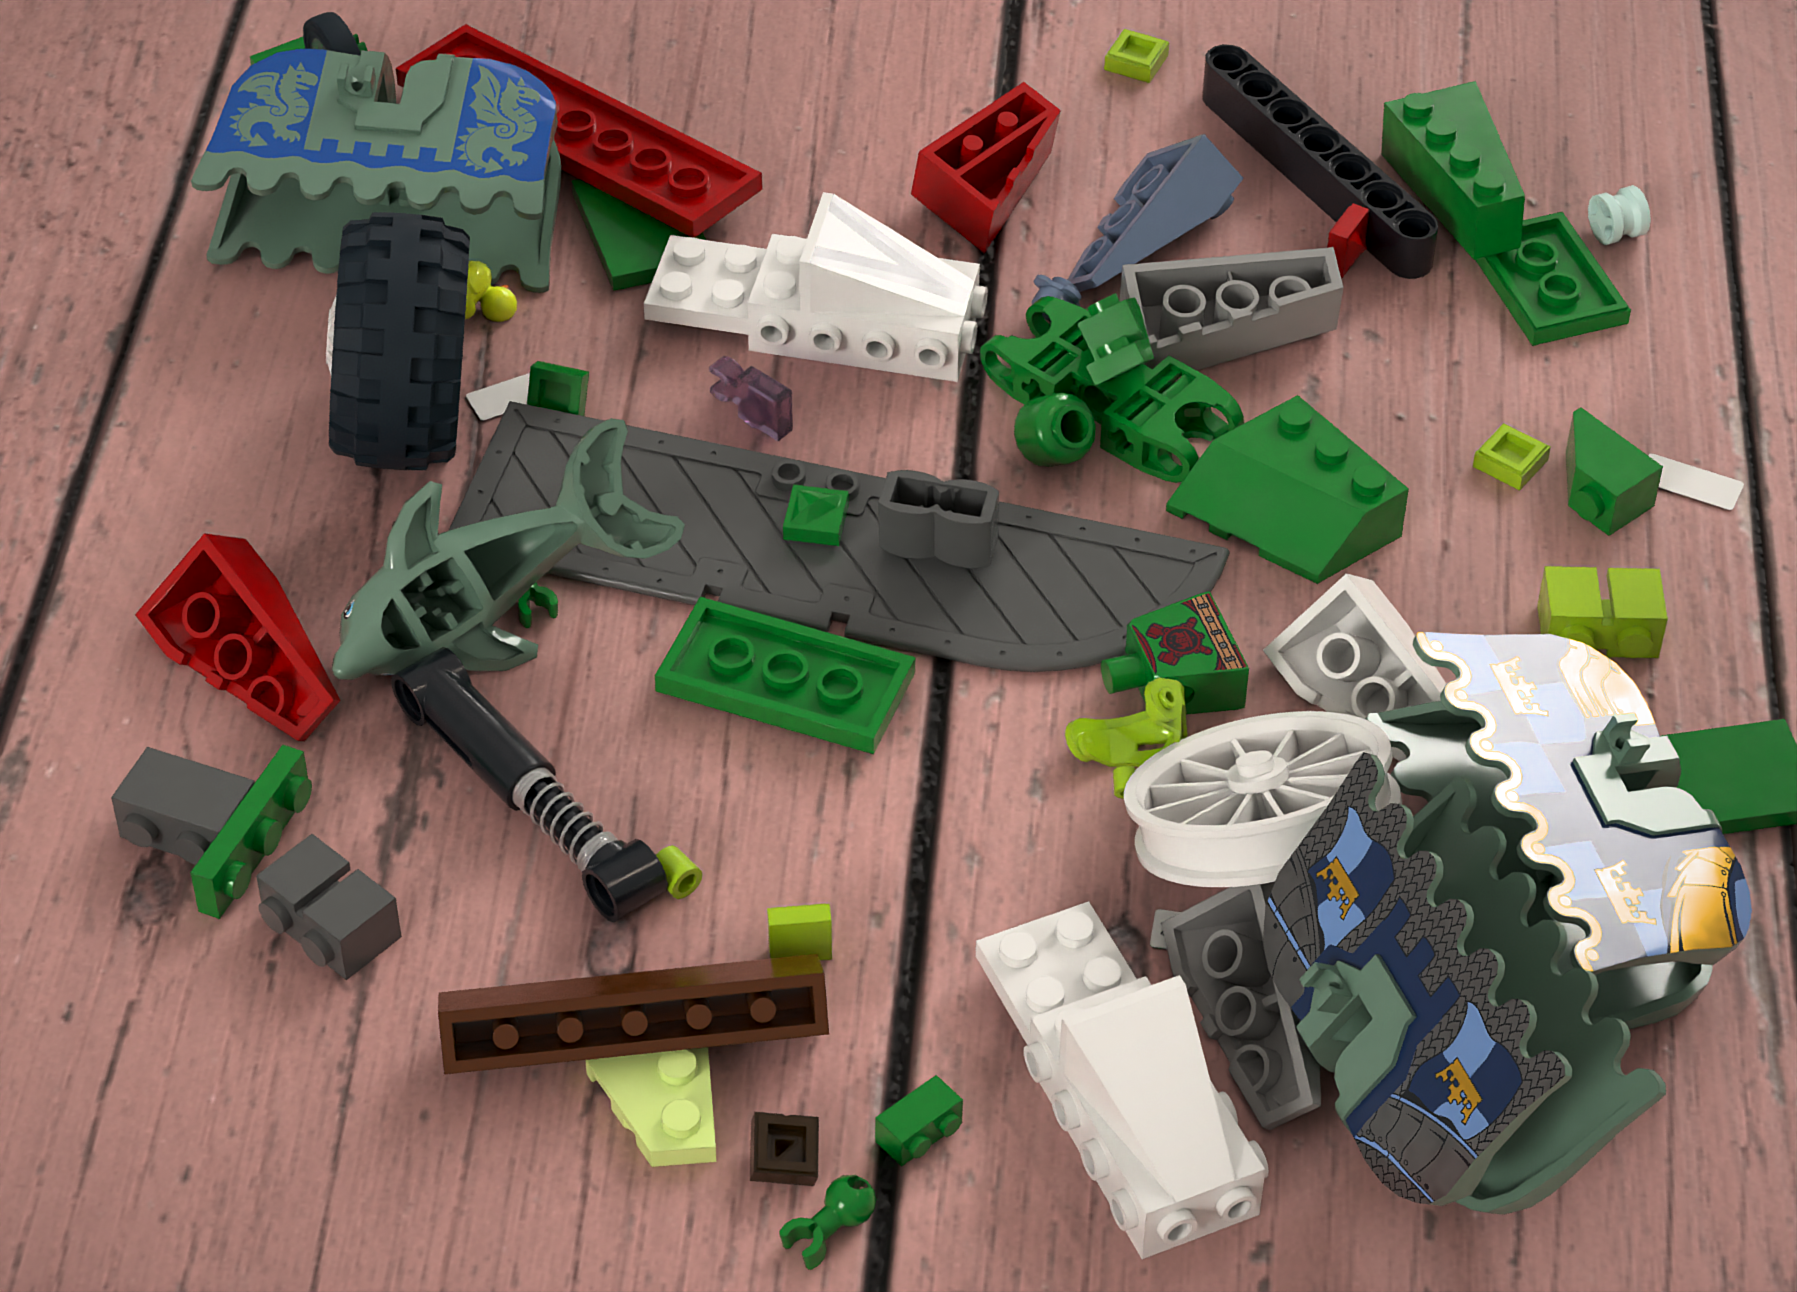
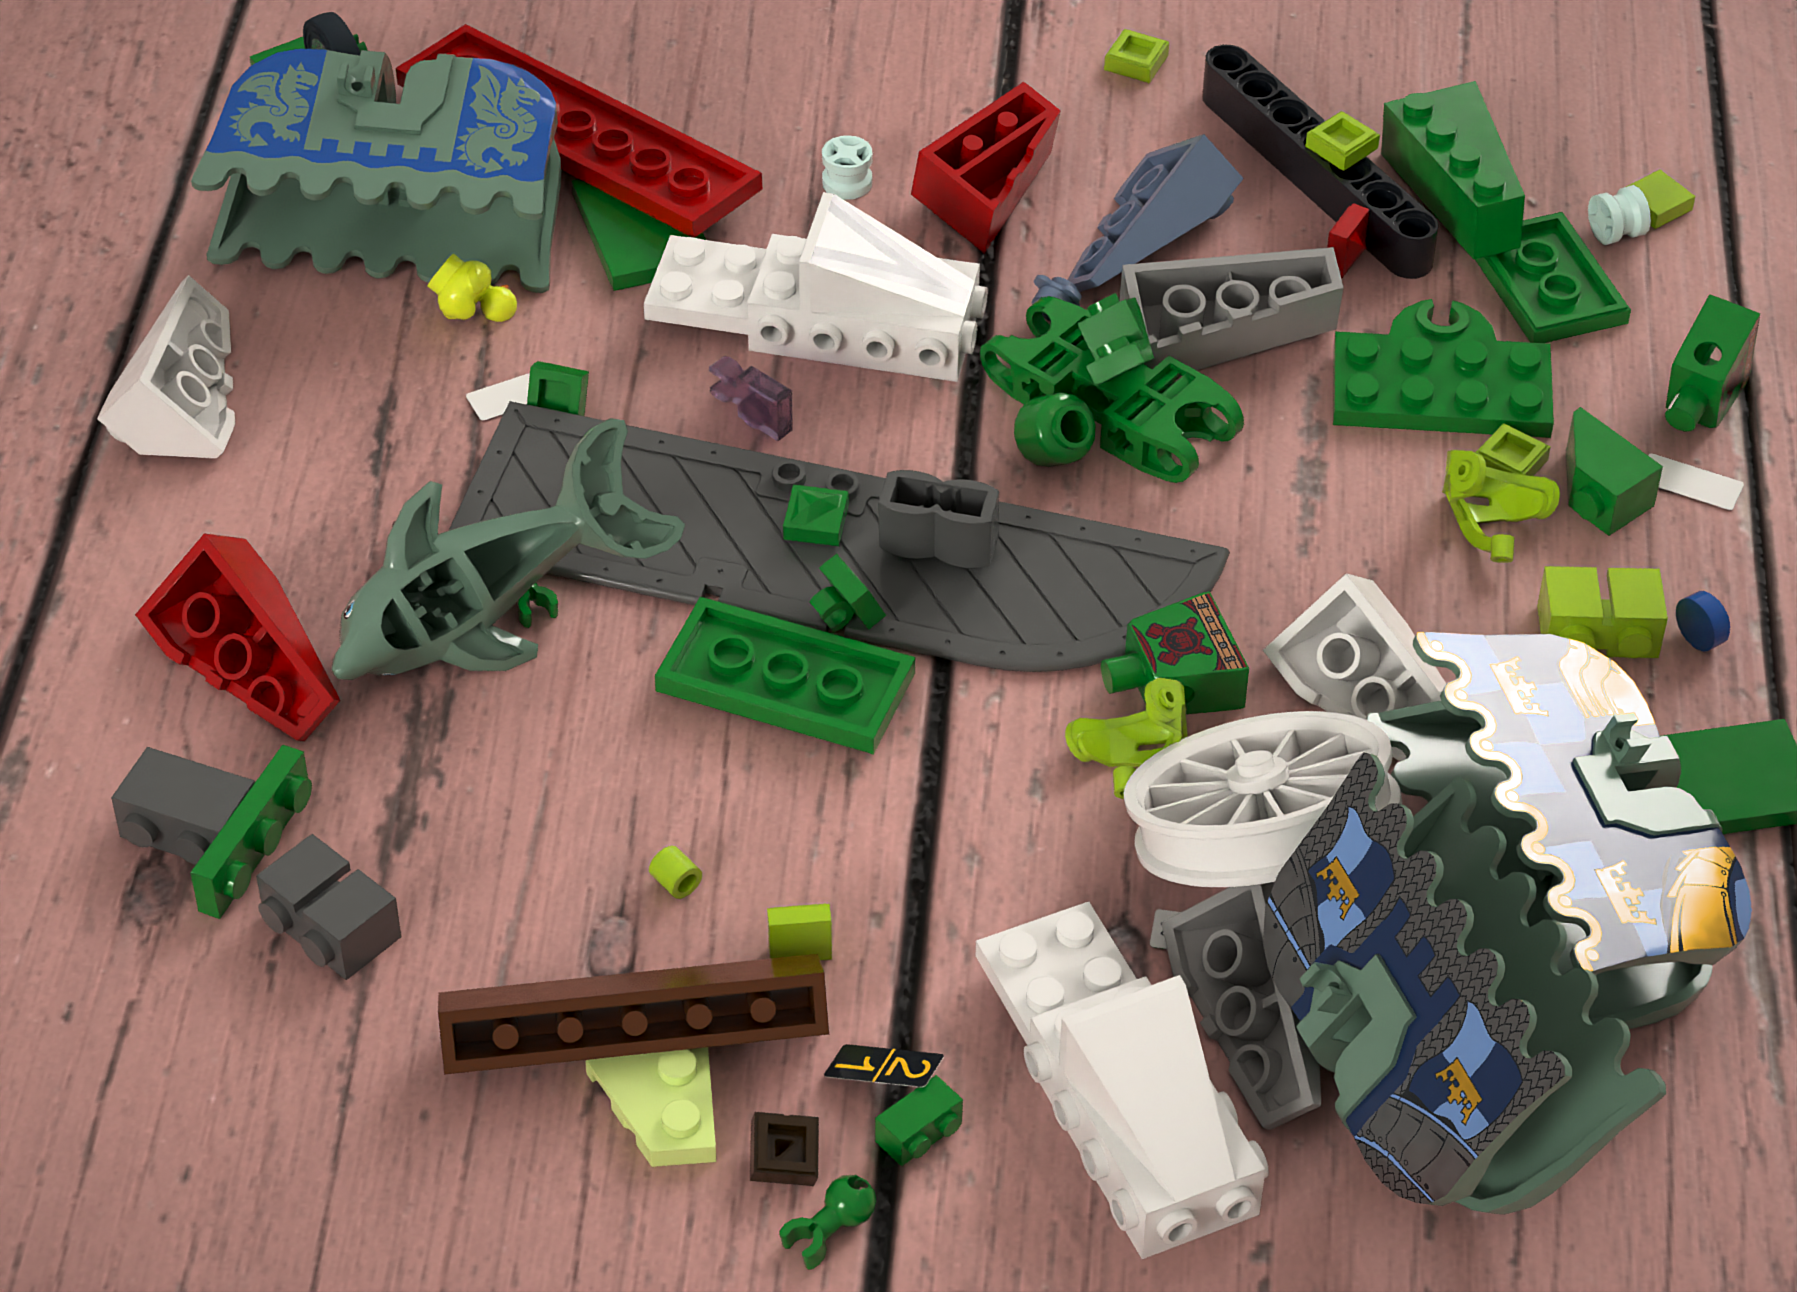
black wheel [326,212,470,470] -> none
black piece [391,647,668,922] -> none
green wedge [1166,395,1409,584] -> none
none -> white wedge [97,275,235,458]
none -> green tile [810,553,886,633]
none -> light aqua wheel [822,136,873,200]
none -> black sticker [824,1044,944,1087]
none -> lime tile [1305,111,1380,171]
none -> green plate [1333,299,1554,438]
none -> lime helmet [1442,450,1560,563]
none -> lime tile [1626,169,1696,229]
none -> green torso [1665,294,1761,432]
none -> blue tile [1676,591,1730,652]

